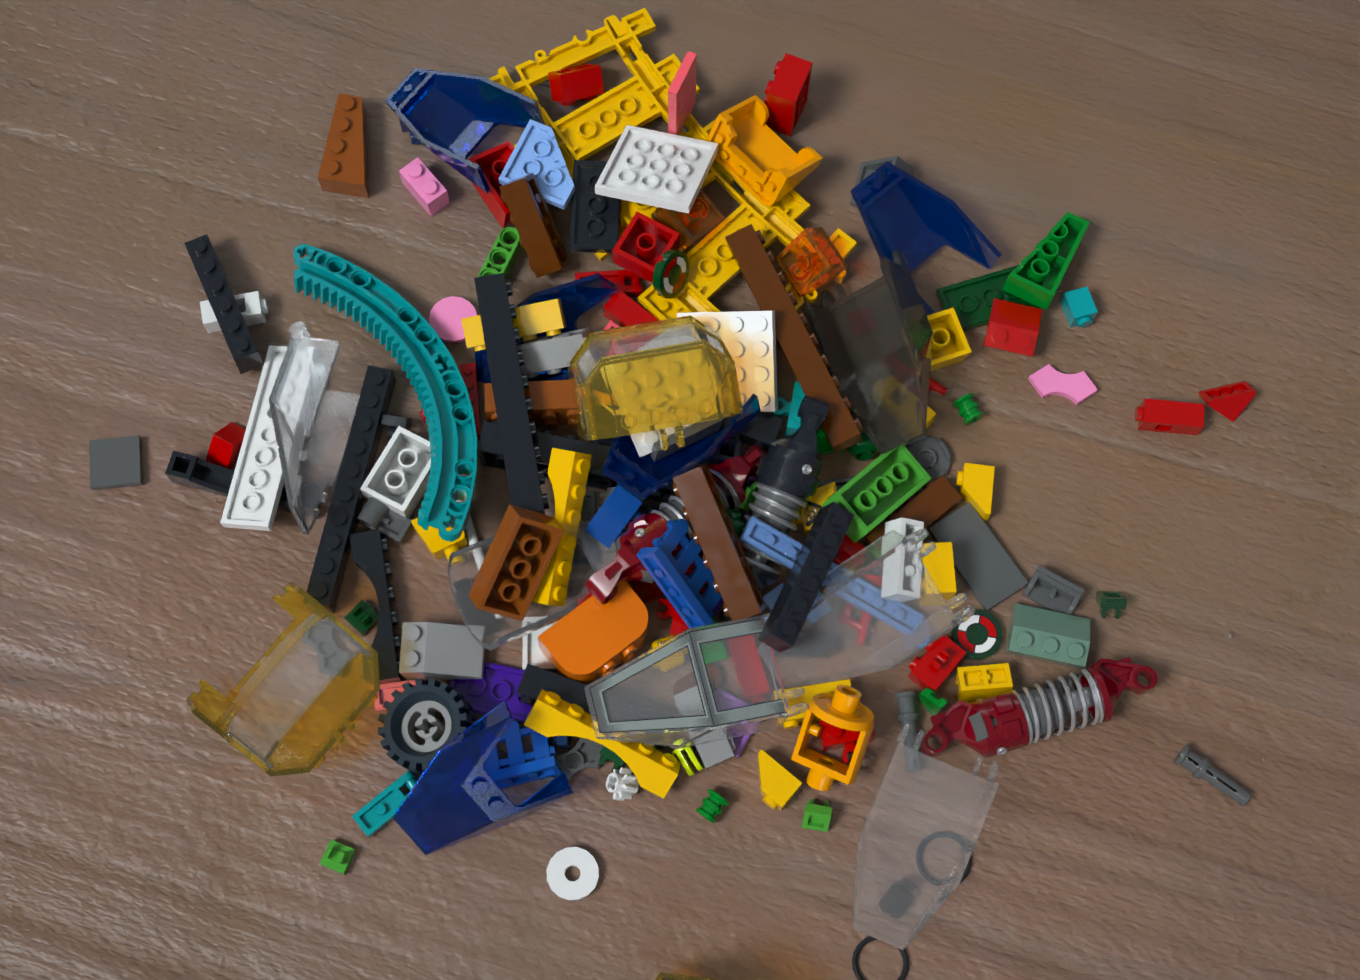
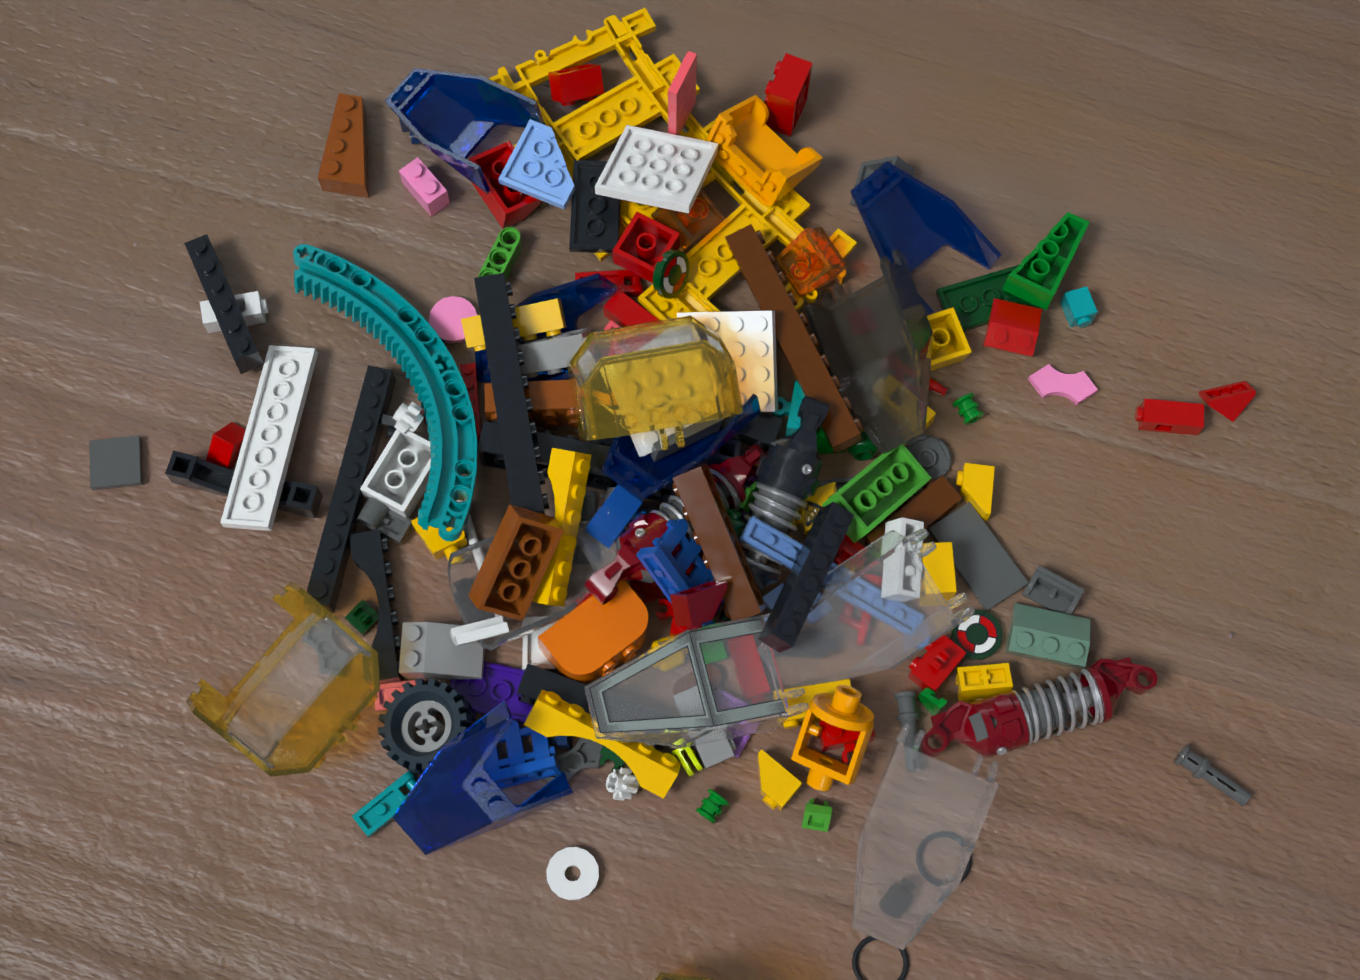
clear windscreen [269,321,360,535] -> none
bright green tile [320,839,356,875] -> none
reddish brown brick [499,173,570,278] -> none
clear green tile [1096,591,1127,619] -> none
none -> white gear [392,402,424,434]
none -> white slope [450,616,509,646]
none -> dark red slope [670,581,728,630]

